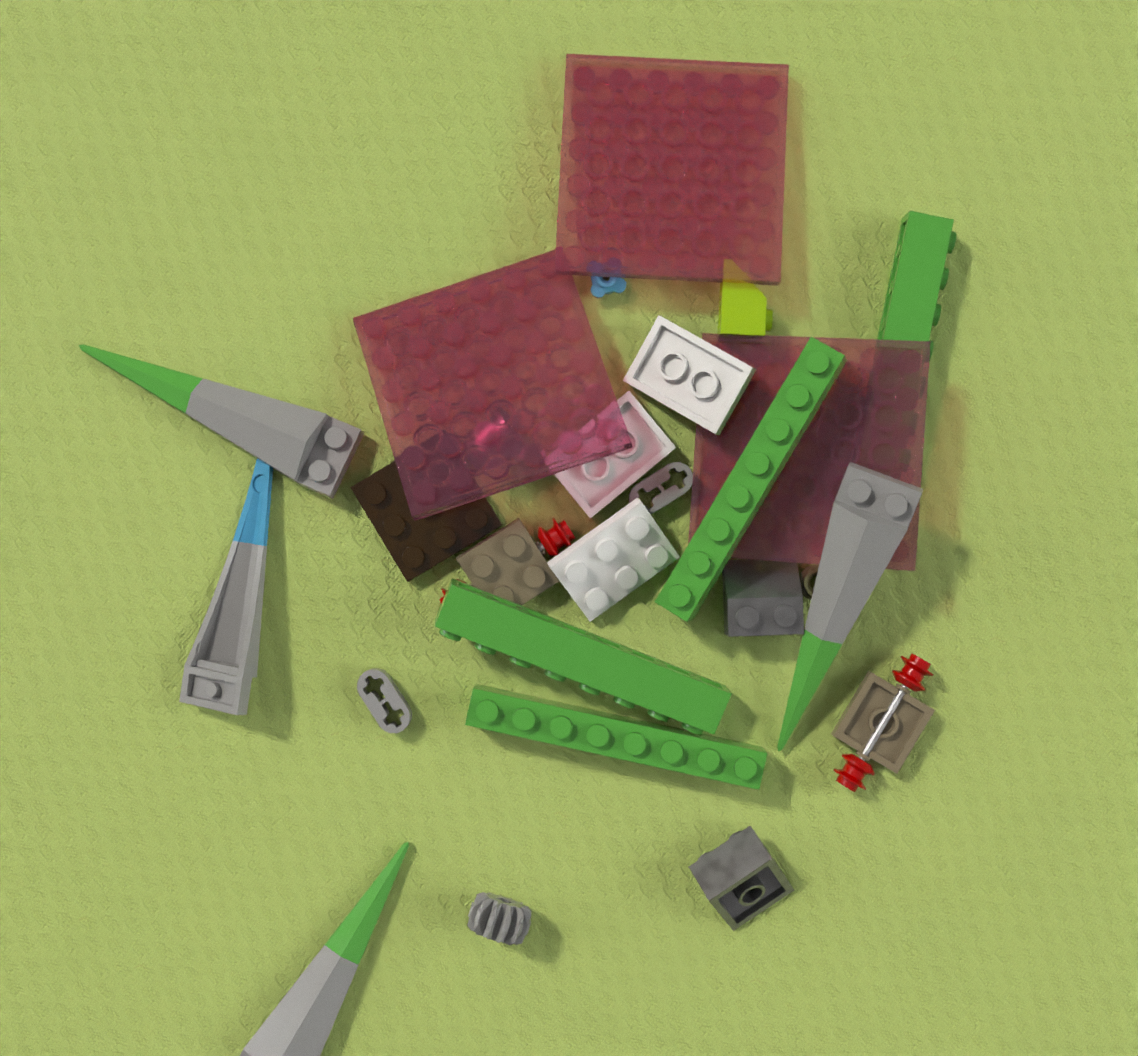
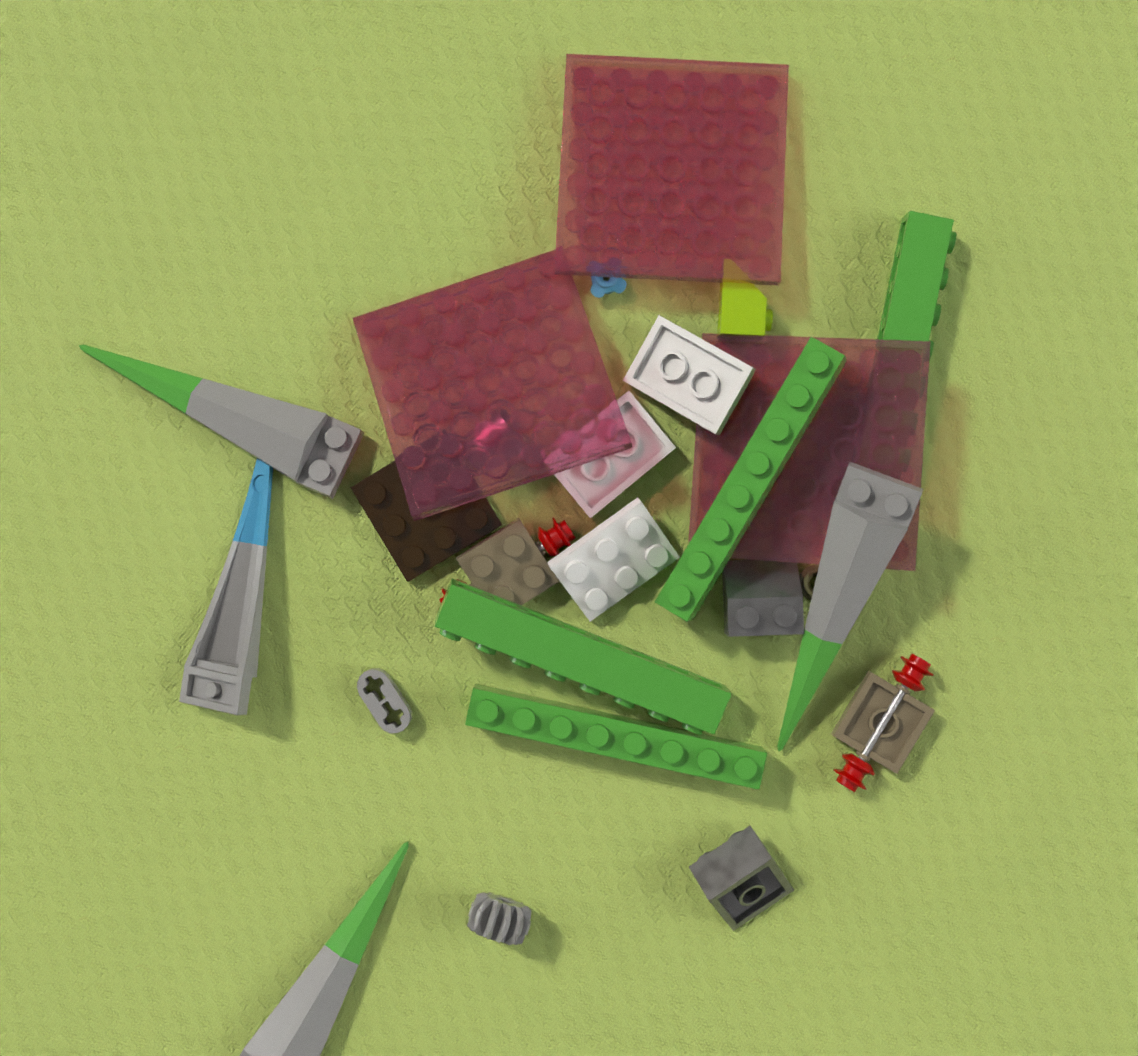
light grey beam [629,462,693,514] -> none

